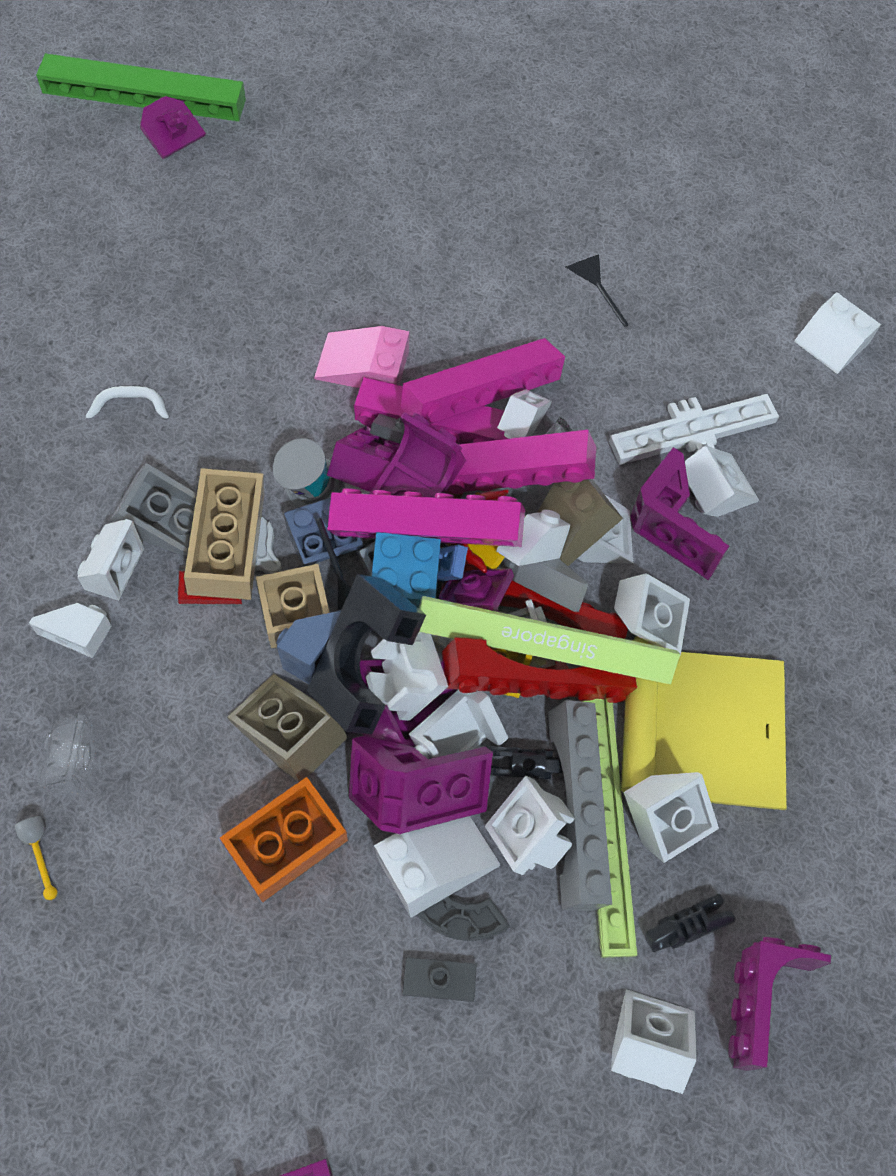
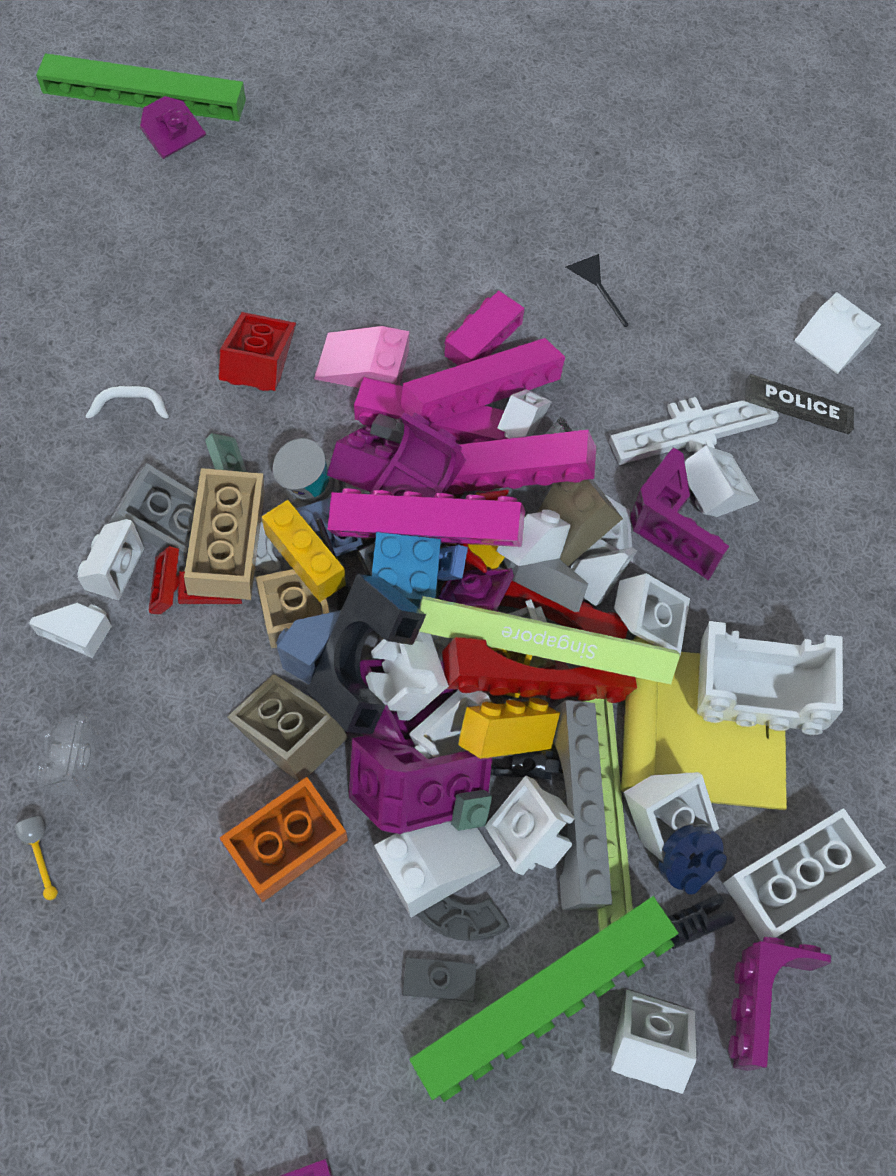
none -> red plate [148,546,179,615]
none -> sand green plate [205,433,247,472]
none -> red slope [219,312,296,391]
none -> yellow brick [261,500,346,602]
none -> bright green brick [409,896,679,1102]
none -> dark pink brick [444,291,525,366]
none -> sand green plate [451,790,492,831]
none -> yellow brick [458,698,560,759]
none -> white slope [571,547,637,606]
none -> dark blue plate [659,824,727,895]
none -> white windscreen [697,621,843,735]
none -> white brick [723,808,886,941]
none -> clear smoke tile [745,374,854,435]

